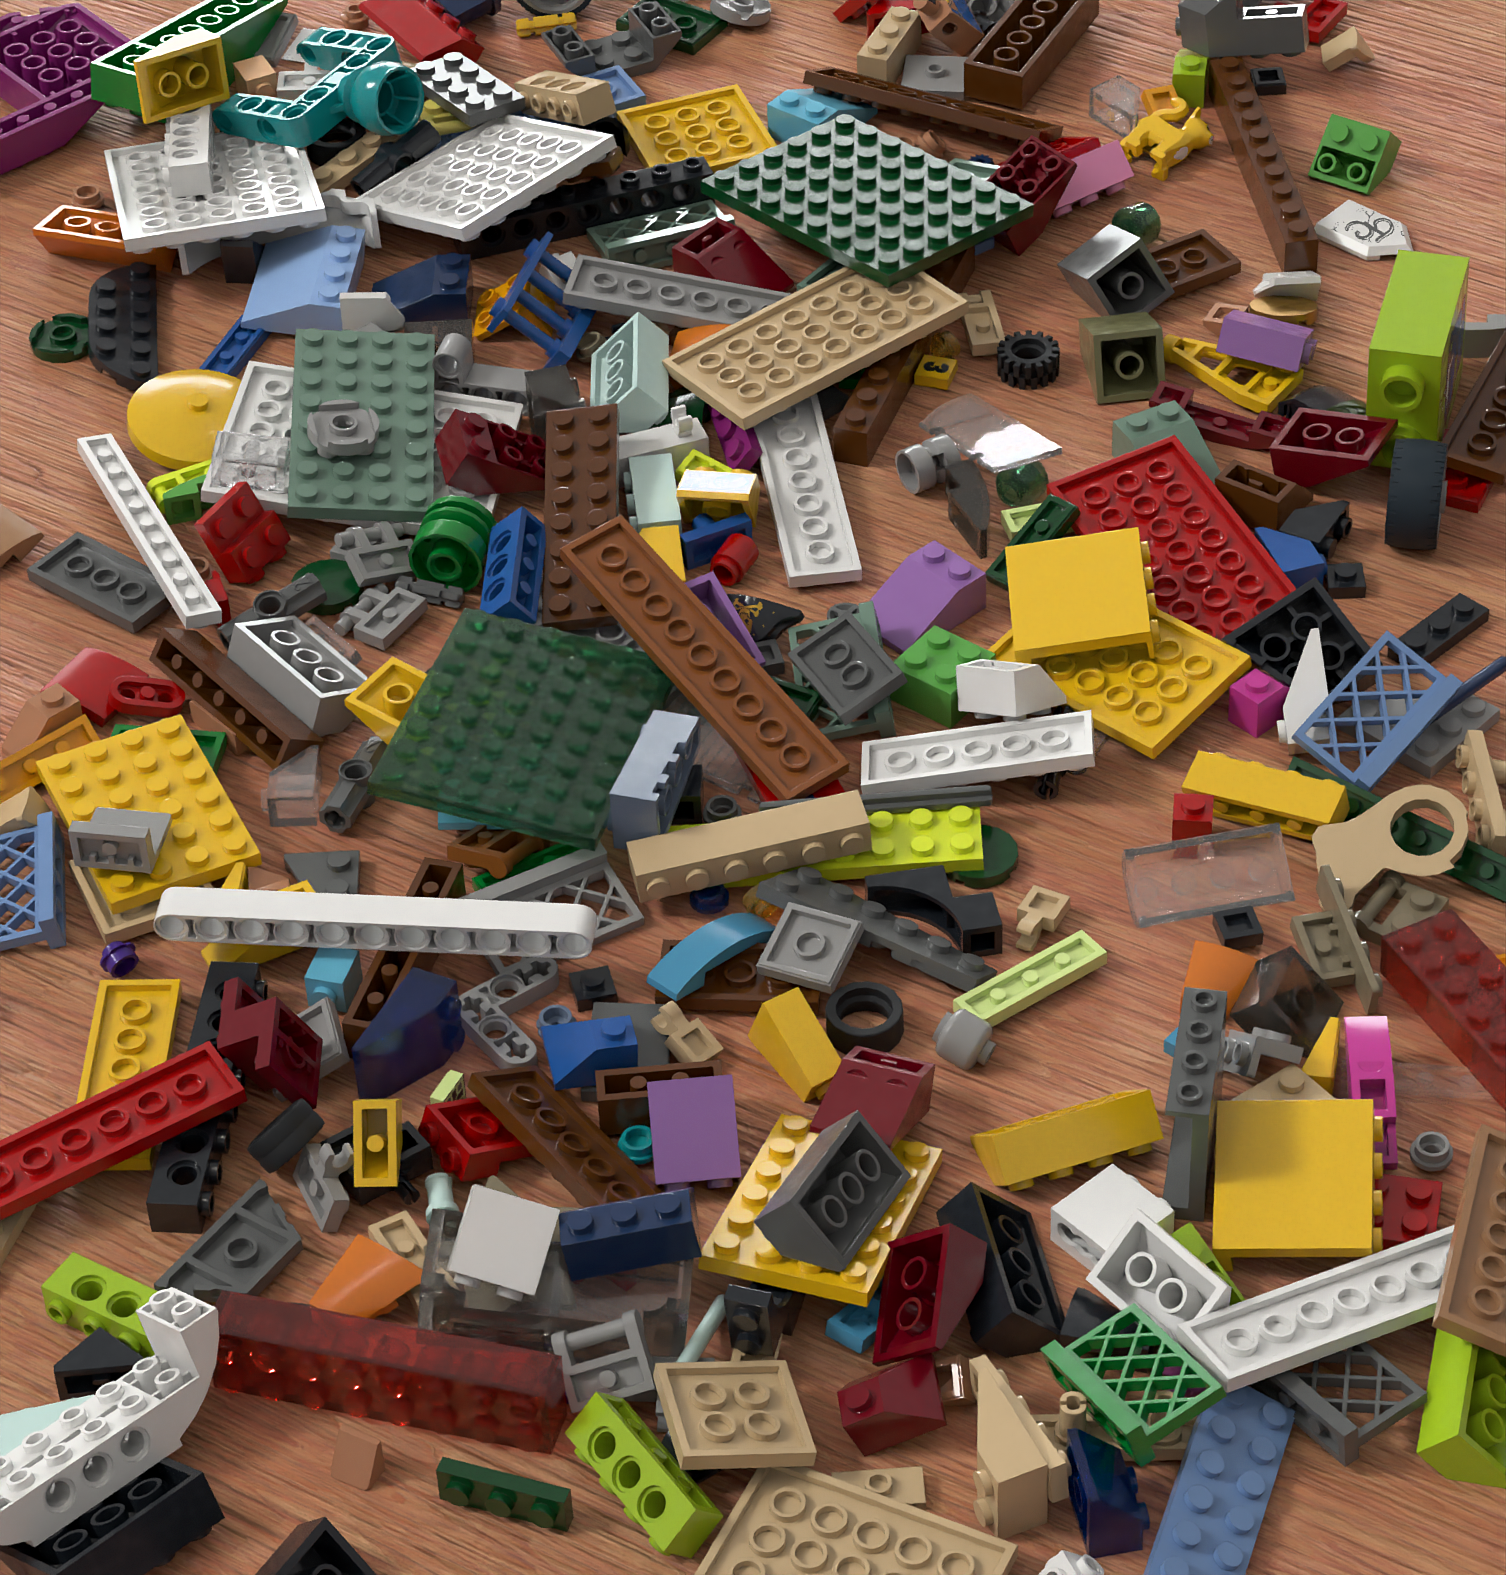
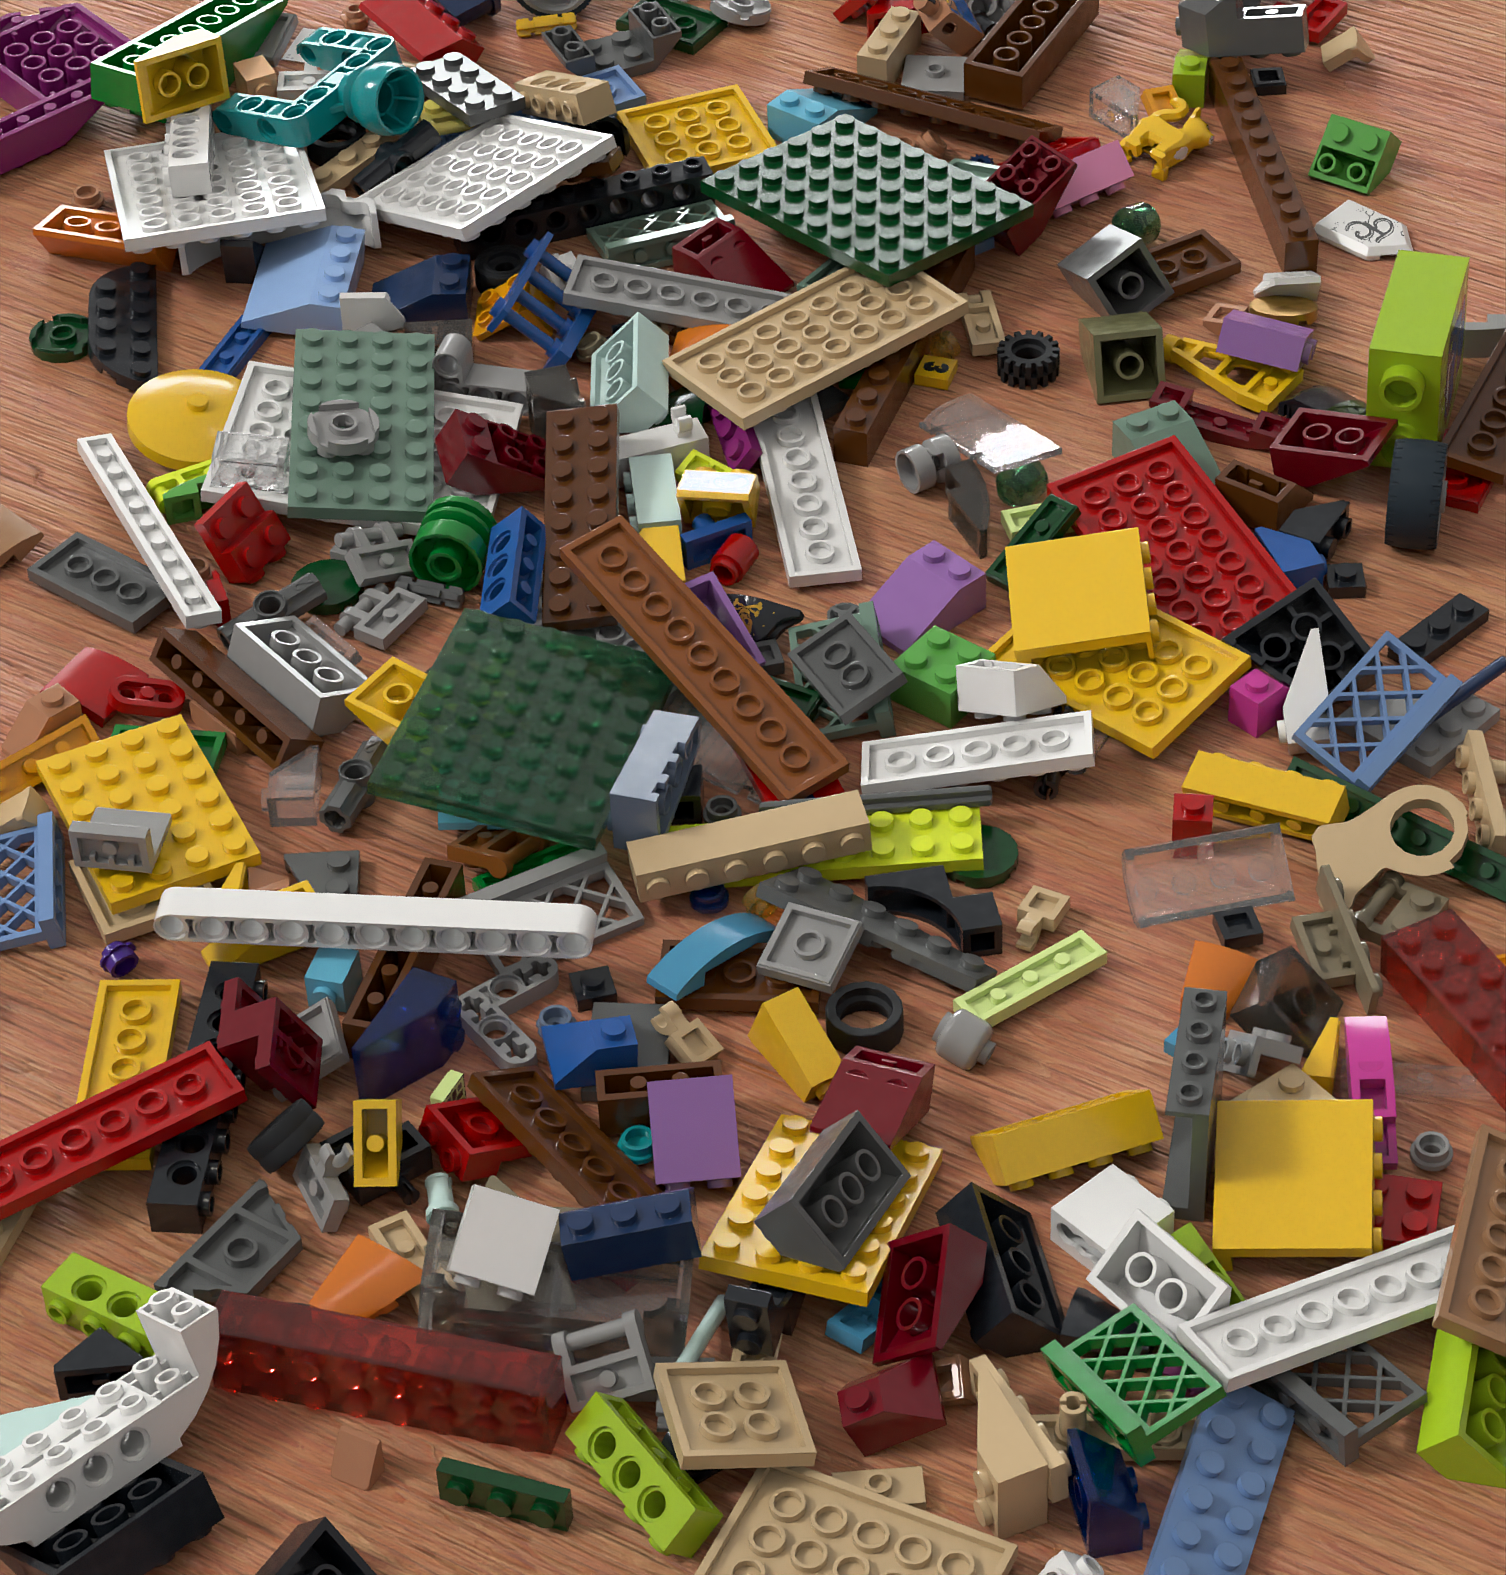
none -> black tyre [474,244,535,294]

